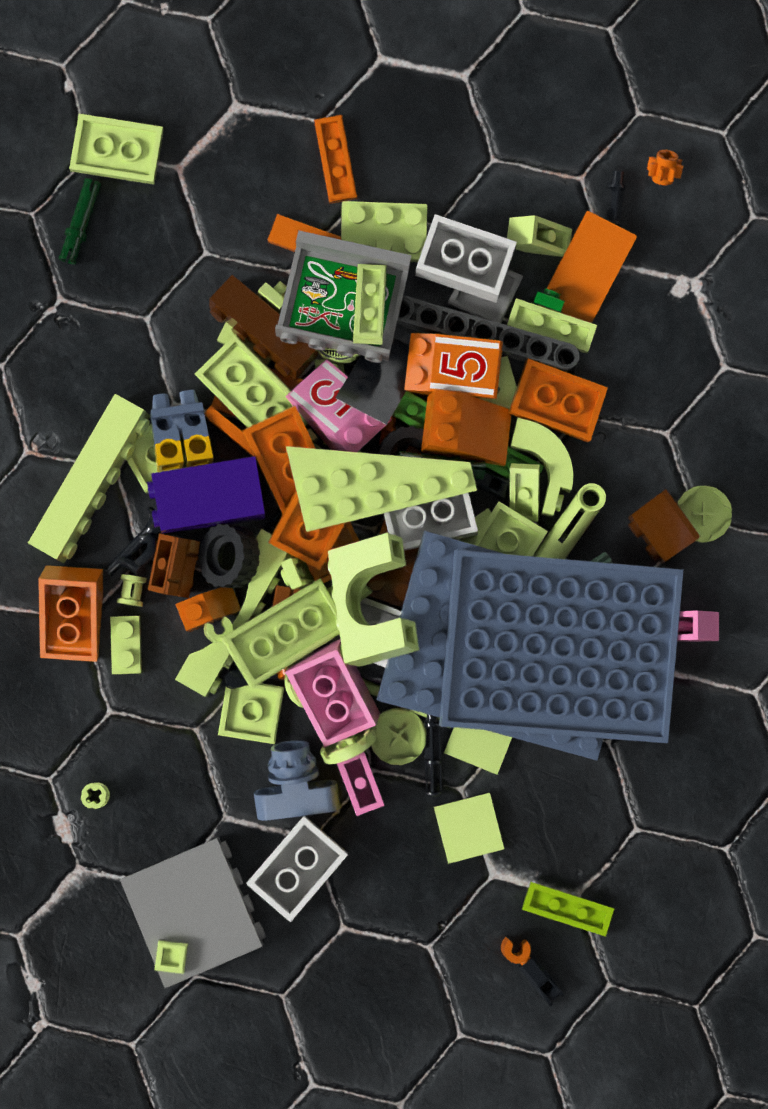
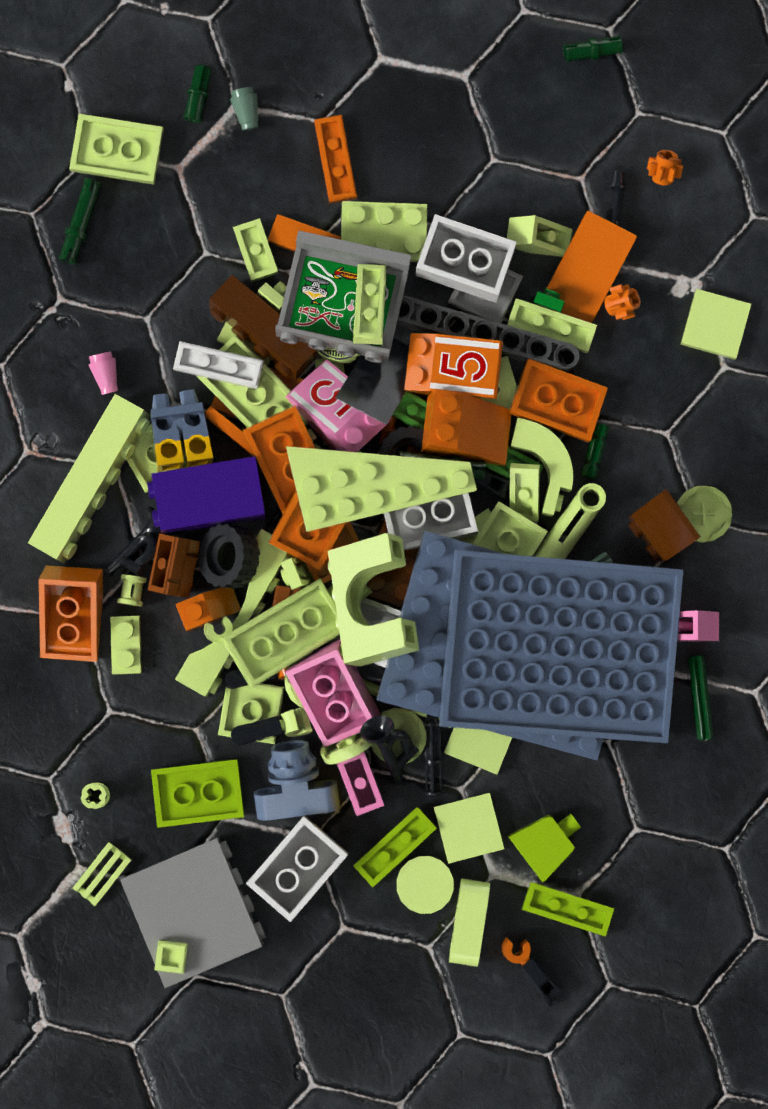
none -> yellowish green tile [73,842,132,906]
none -> bright pink cone [88,351,118,395]
none -> lime plate [151,759,245,828]
none -> white tile [173,341,264,390]
none -> dark green axle [183,65,211,123]
none -> sand green cone [230,87,259,131]
none -> piece [231,707,312,746]
none -> yellowish green plate [233,218,279,282]
none -> lime plate [353,807,437,887]
none -> black piece [360,715,420,786]
none -> yellowish green tile [397,856,454,914]
none -> yellowish green beam [449,878,490,967]
none -> lime torso [508,814,581,882]
none -> dark green pin [563,35,623,63]
none -> dark green axle [582,423,610,479]
none -> orange gear [605,284,640,320]
none -> yellowish green tile [681,289,751,360]
none -> dark green axle [688,655,713,741]

